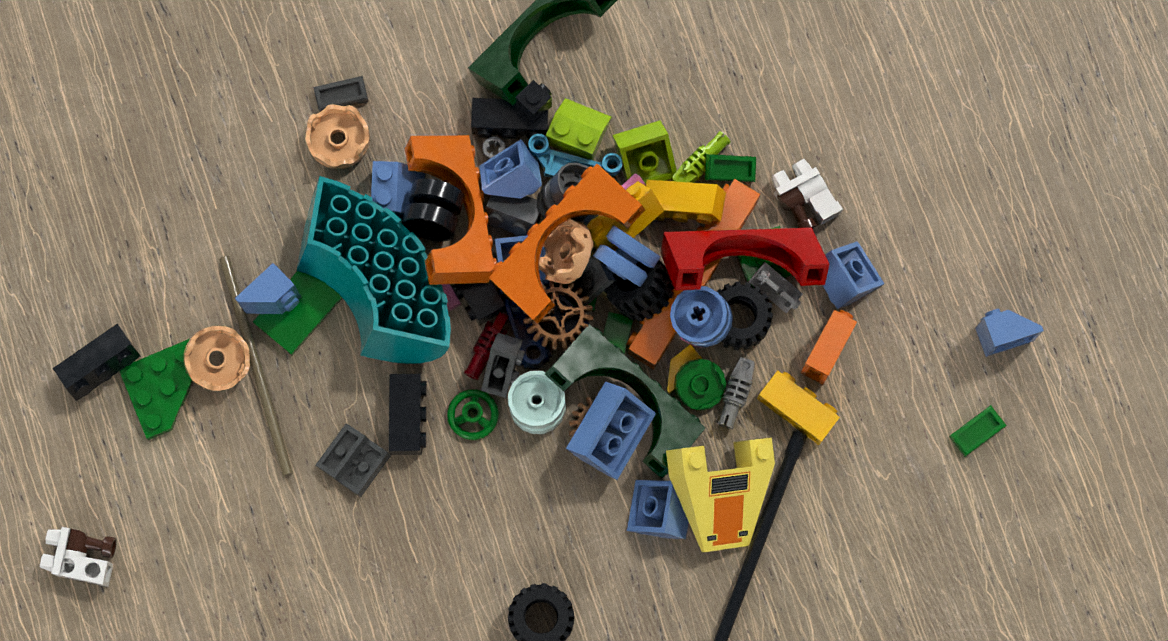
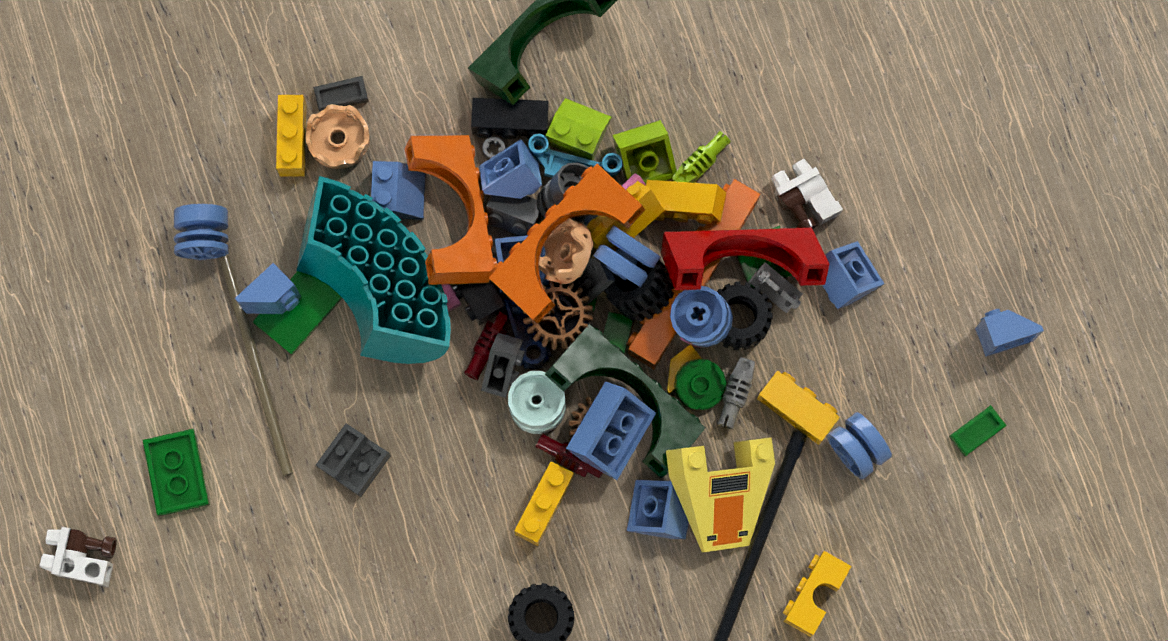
black brick [53,324,141,401] -> none
green plate [120,339,193,440] -> none
light nougat plate [184,326,250,391] -> none
black brick [389,374,427,455] -> none
black wheel [402,179,465,242] -> none
green piece [447,389,499,440] -> none
black brick [515,80,552,123] -> none
green tile [705,154,756,182] -> none
orange window [801,310,857,385] -> none
none -> green tile [143,428,210,516]
none -> medium blue wheel [174,204,229,260]
none -> yellow brick [276,95,307,177]
none -> yellow brick [514,461,574,546]
none -> dark red hinge [535,433,603,478]
none -> yellow arch [783,551,852,637]
none -> medium blue wheel [827,412,892,479]

